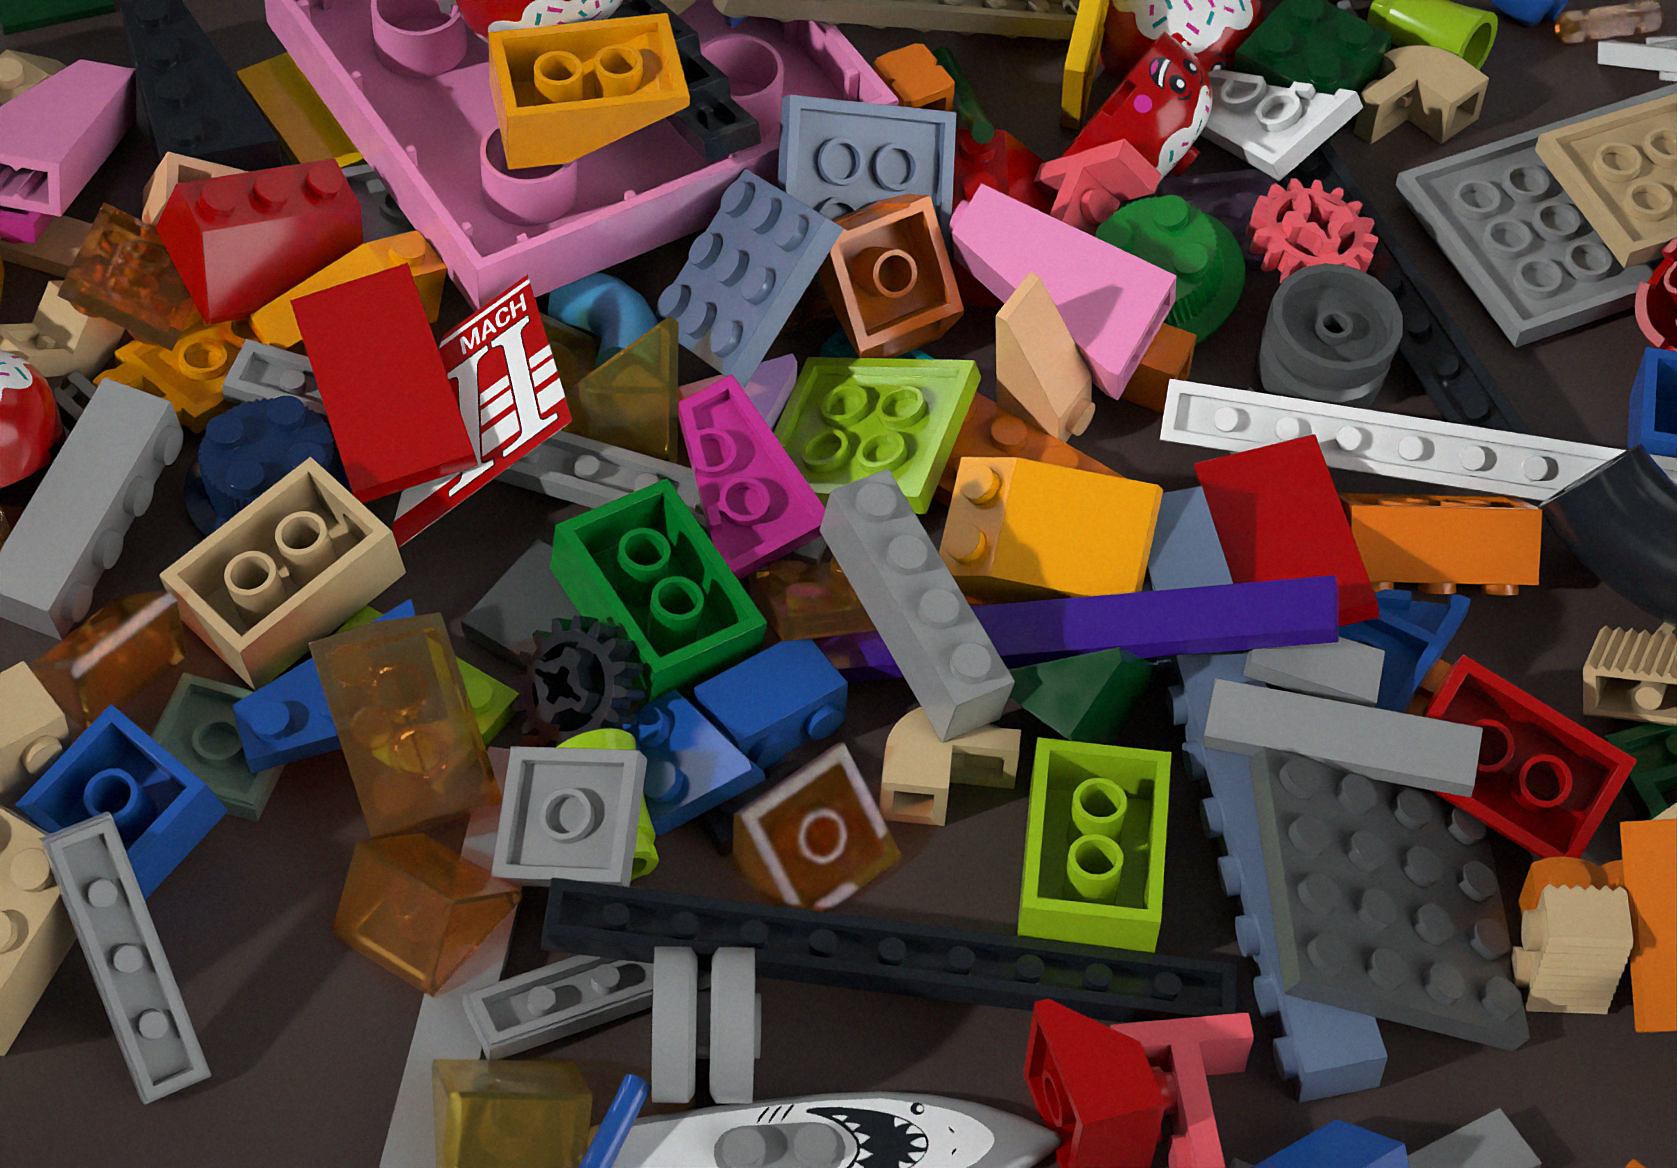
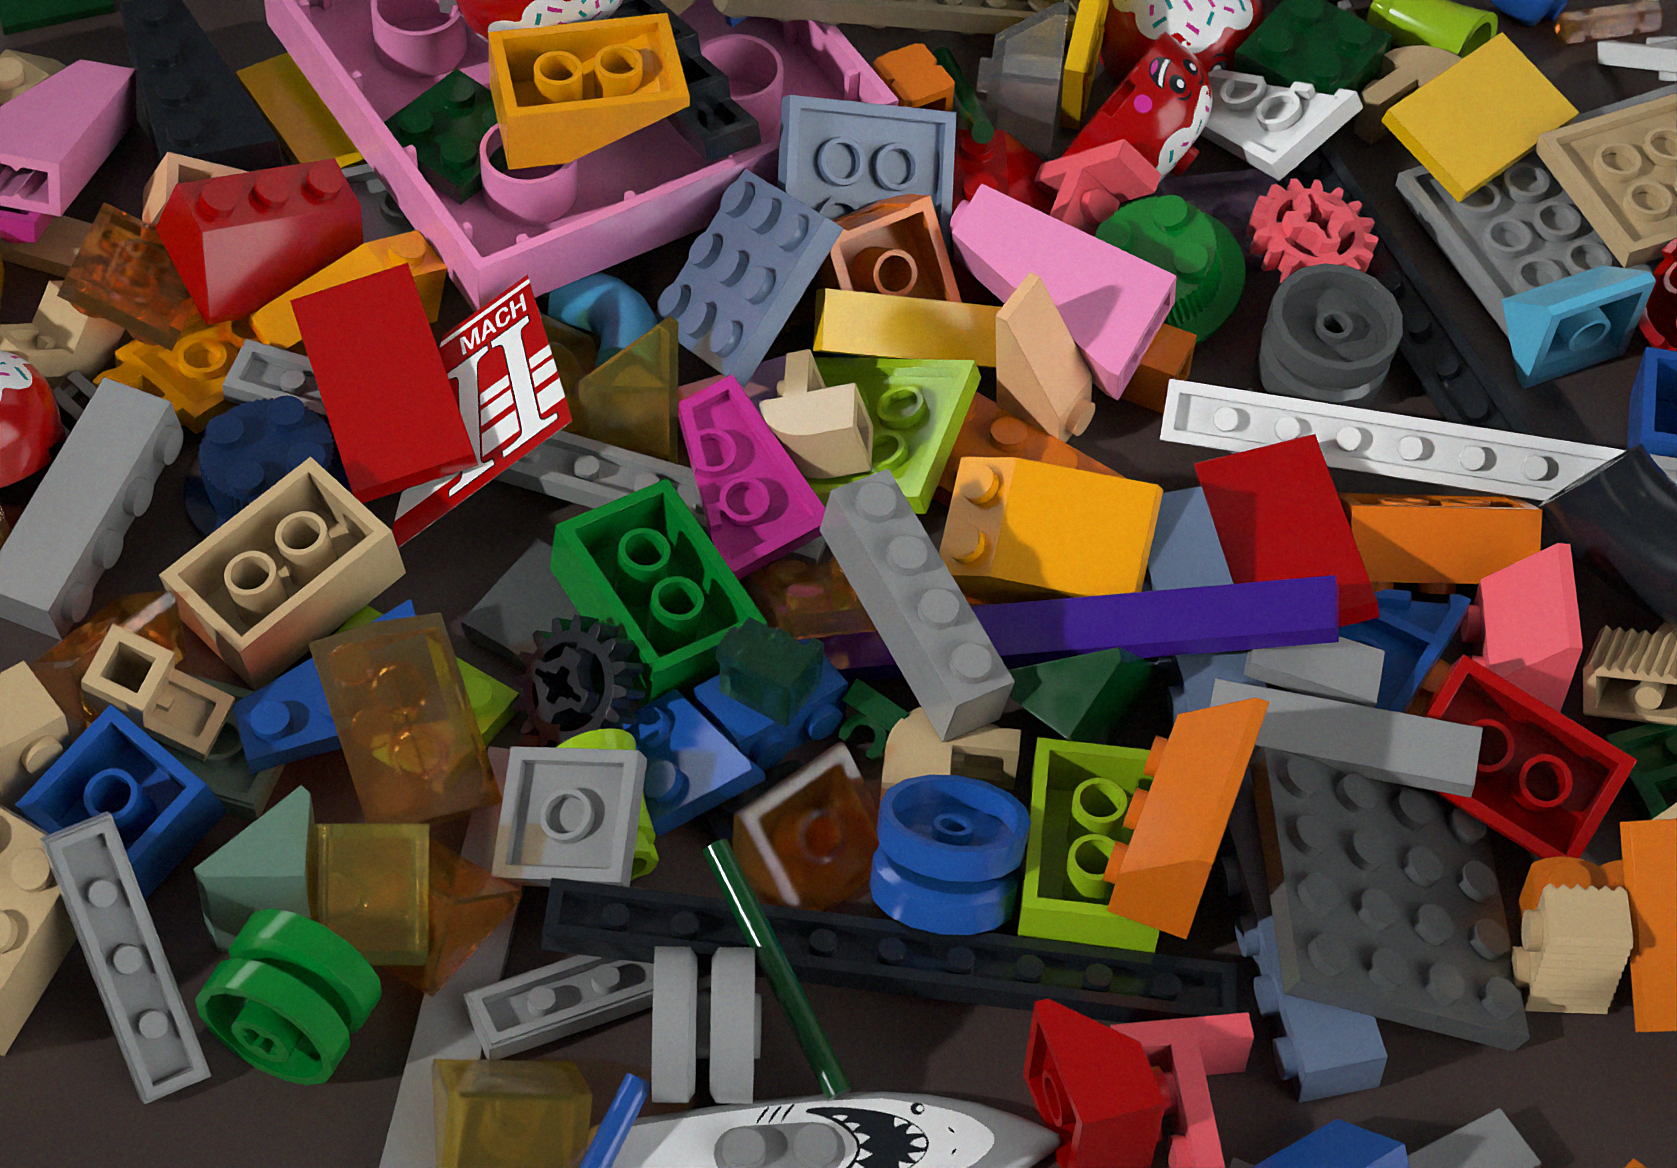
none -> tan brick [81,624,235,762]
none -> sand green slope [194,785,322,952]
none -> green wheel [195,908,382,1086]
none -> clear yellow slope [313,823,429,966]
none -> dark green plate [384,68,508,205]
none -> dark green bar [702,839,853,1101]
none -> clear green brick [716,617,824,727]
none -> tan brick [759,349,873,479]
none -> yellow tile [813,288,1002,369]
none -> dark green tile [839,678,910,764]
none -> blue wheel [869,774,1031,935]
none -> clear slope [977,2,1070,162]
none -> orange slope [1103,697,1270,939]
none -> yellow tile [1381,32,1579,203]
none -> coral slope [1461,543,1583,713]
none -> medium azure slope [1501,265,1656,389]

